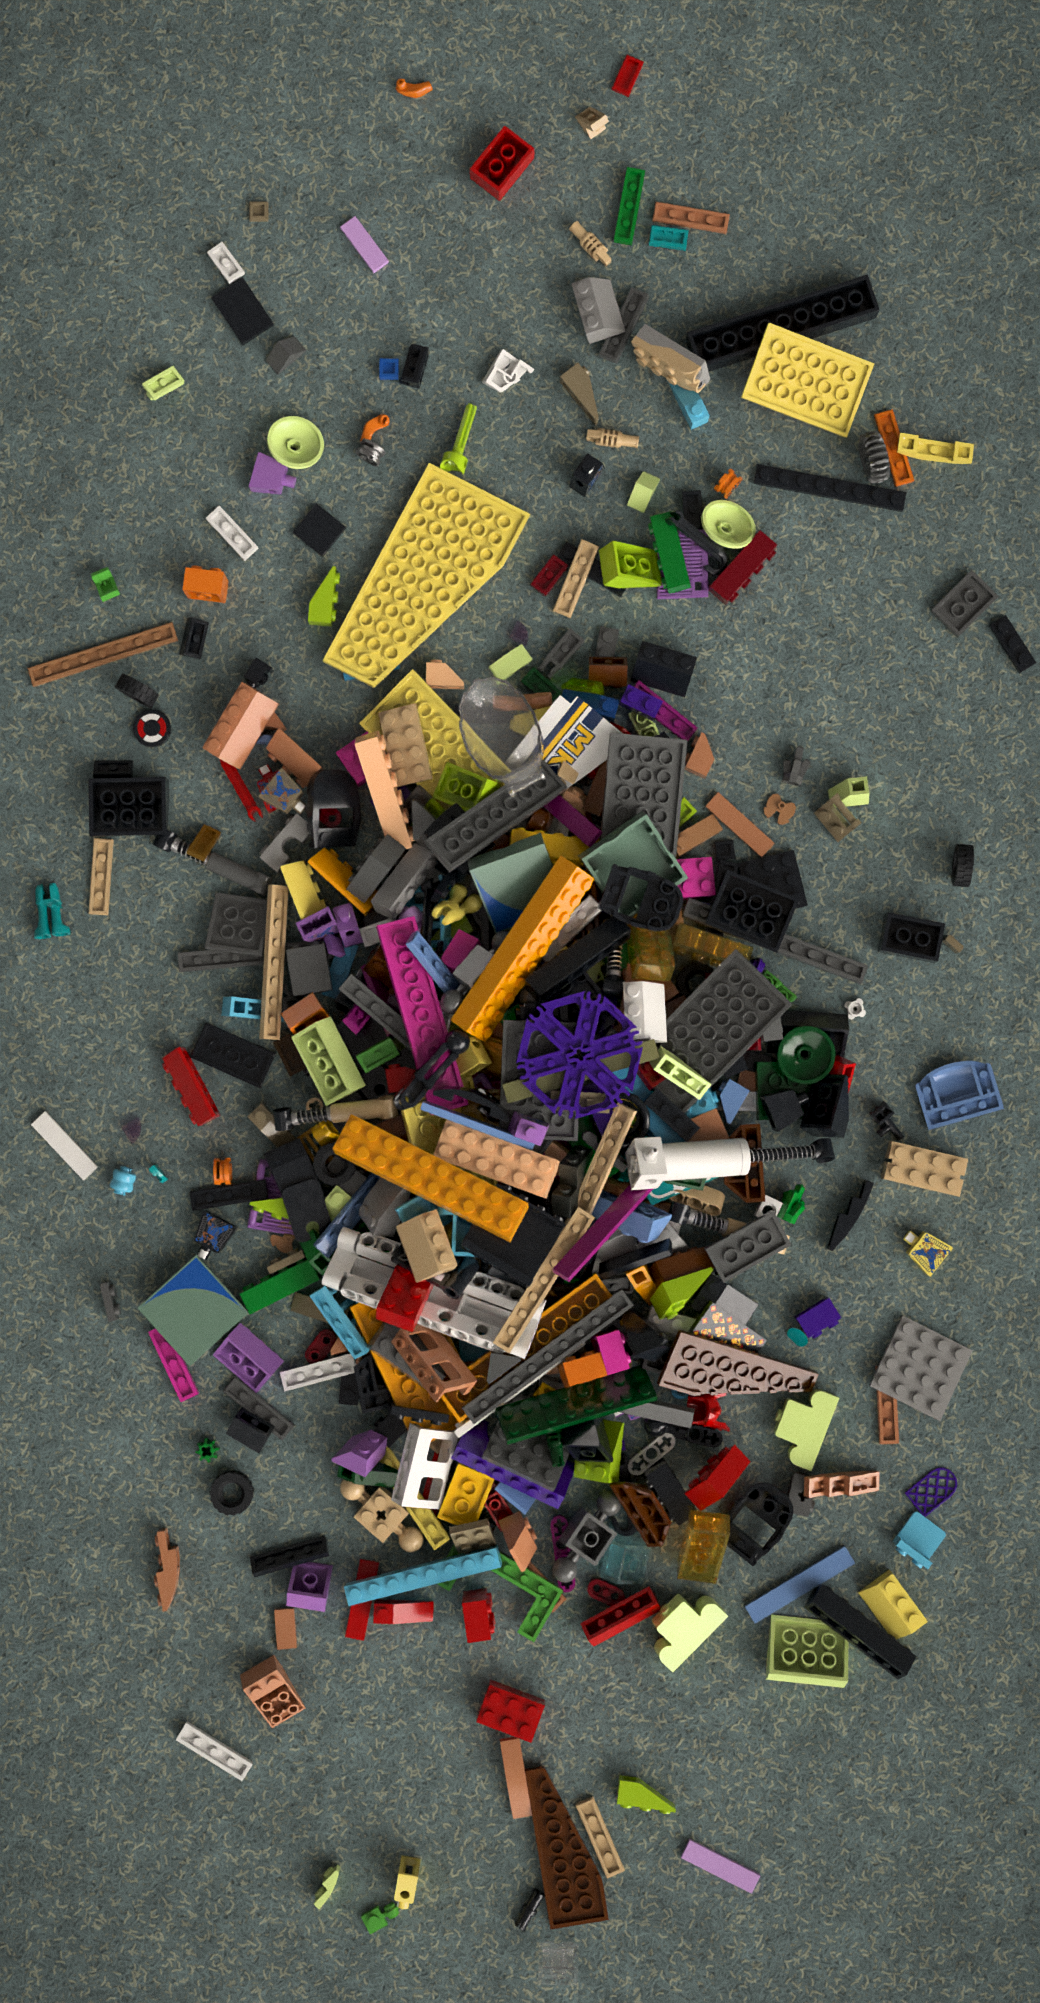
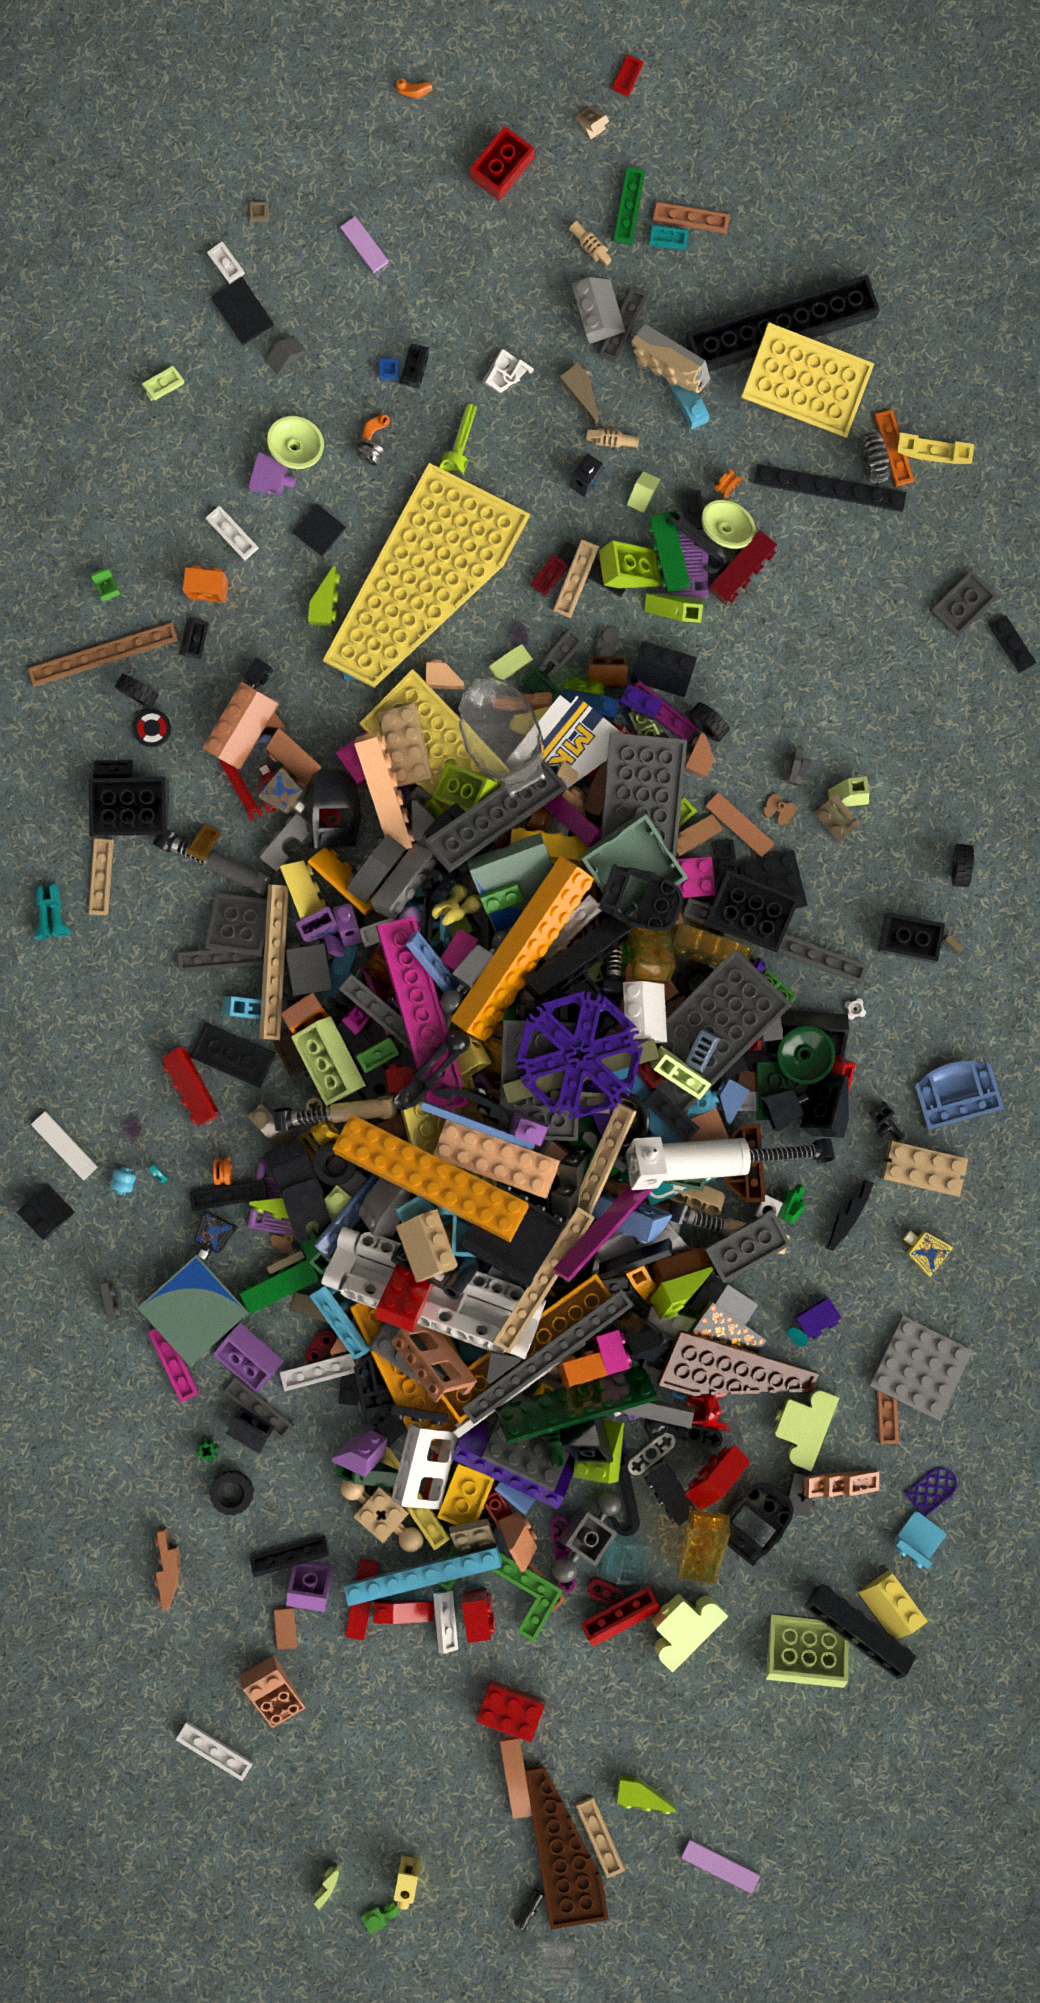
reddish brown wedge [610,1482,672,1547] -> none
medium blue tile [744,1546,855,1623] -> none
none -> black slope [16,1185,76,1240]
none -> white plate [433,1590,458,1654]
none -> bright green plate [480,881,524,914]
none -> lime slope [644,593,703,623]
none -> sand blue slope [685,1029,721,1073]
none -> black tyre [688,702,730,742]

